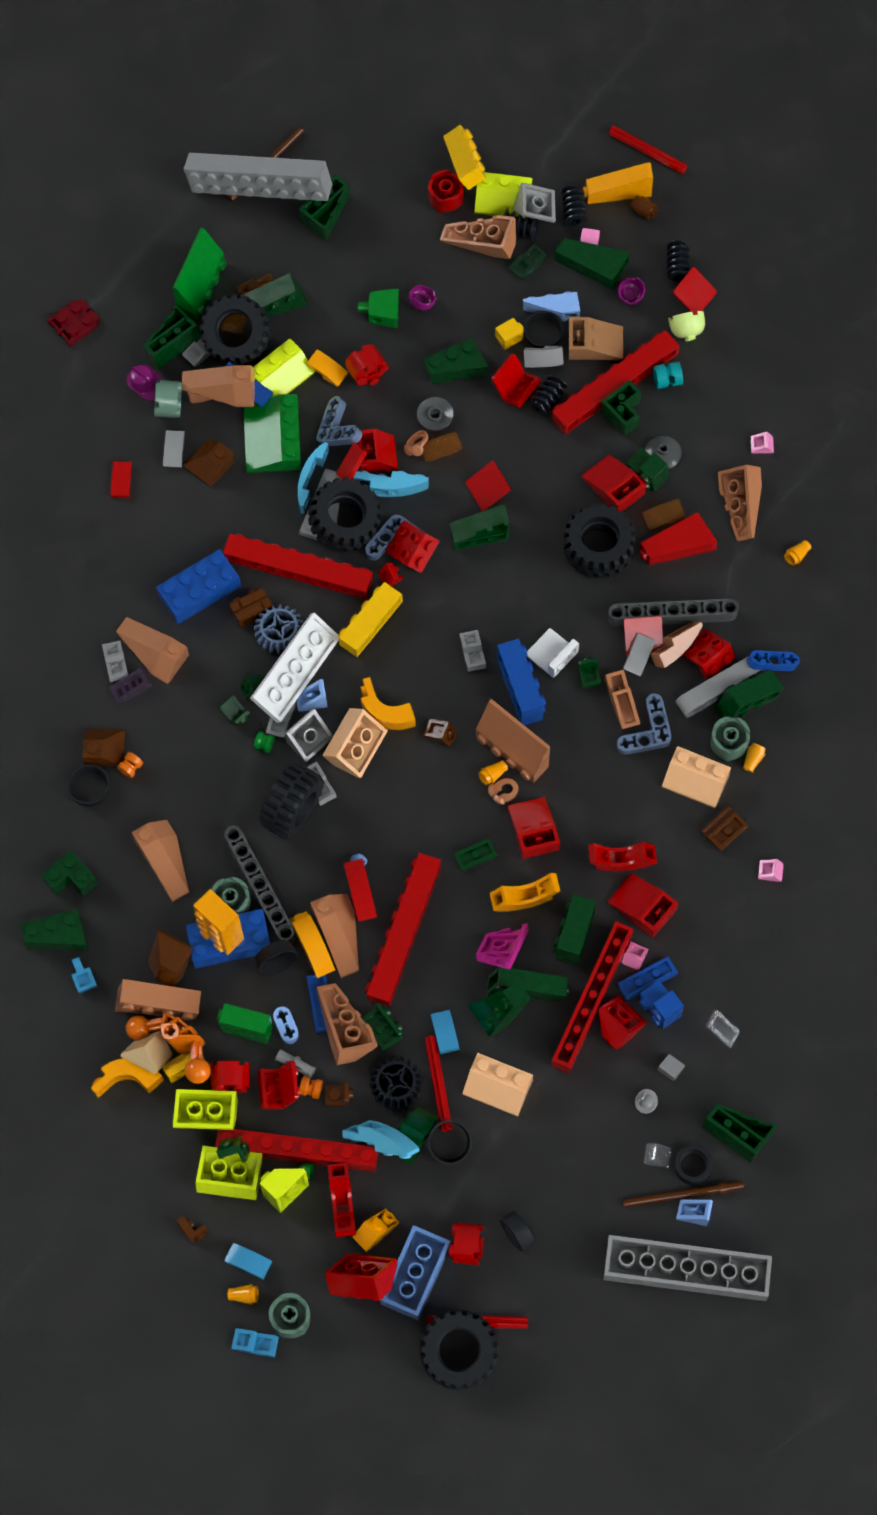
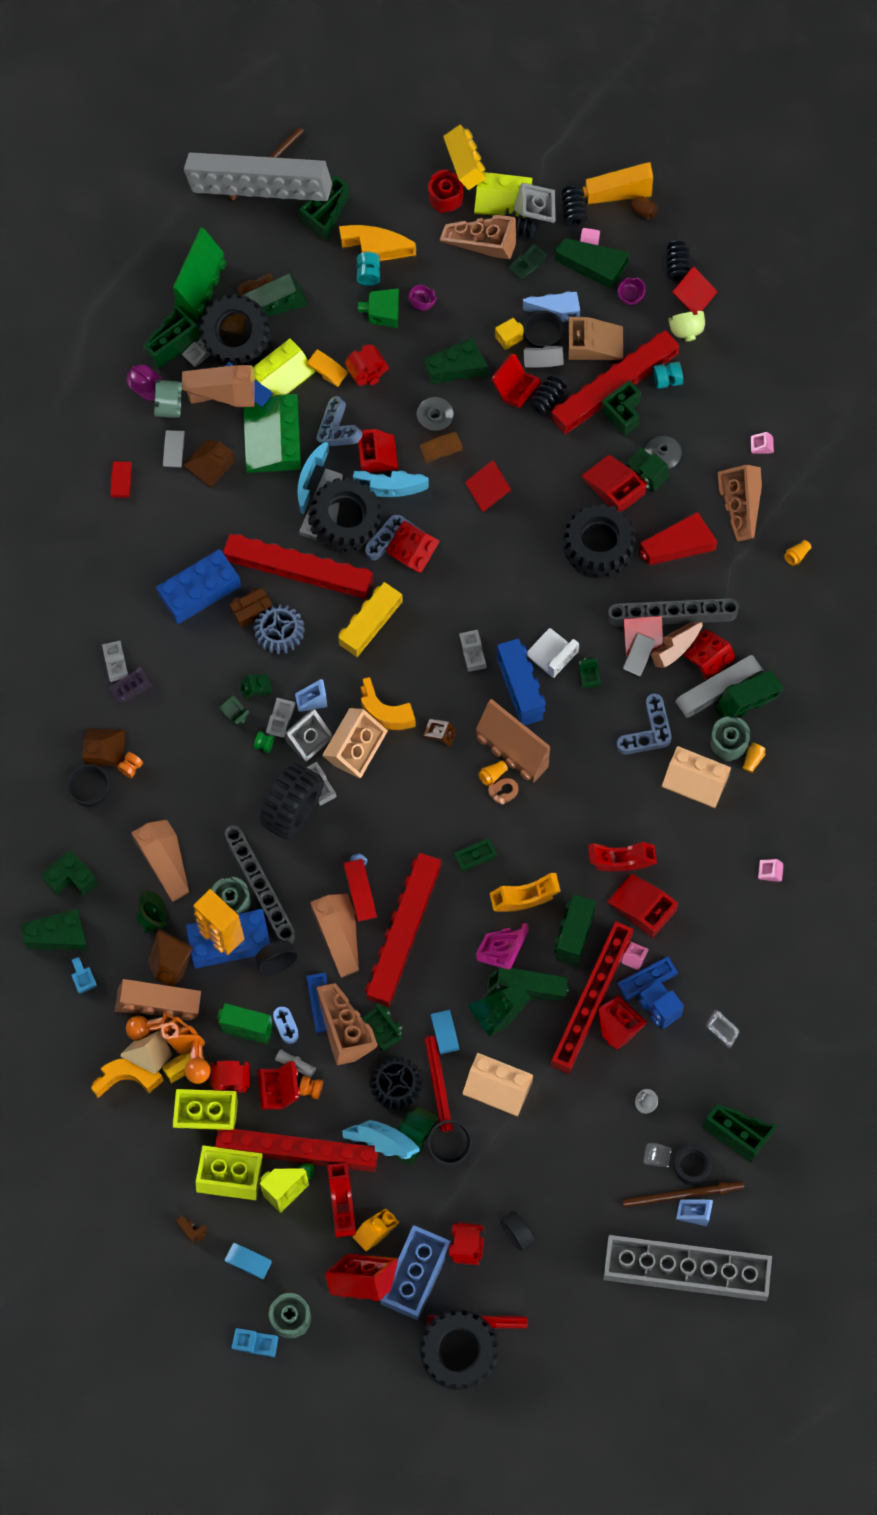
dark red plate [47,299,101,347] -> none
nougat wedge [116,617,189,685] -> none
dark green bracket [216,1136,250,1162] -> none
light orange cone [228,1284,259,1305] -> none
white plate [250,613,339,723] -> none
light orange arch [289,911,335,978] -> none
reddish brown bracket [325,1082,353,1107] -> none
red tile [336,442,368,481] -> none
red tile [378,563,403,587] -> none
nougat piece [404,430,429,456] -> none
dark green wedge [450,504,510,551] -> none
red slope [508,797,560,860] -> none
nougat slope [604,670,640,729] -> none
red axle [609,125,687,174] -> none
clear orange slope [642,499,685,530] -> none
light grey slope [658,1054,685,1082] -> none
reddish brown plate [701,806,749,852] -> none
blue beam [746,650,800,671] -> none
none -> dark green piece [136,891,167,933]
none -> light orange slope [339,225,416,261]
none -> teal wheel [357,252,380,286]

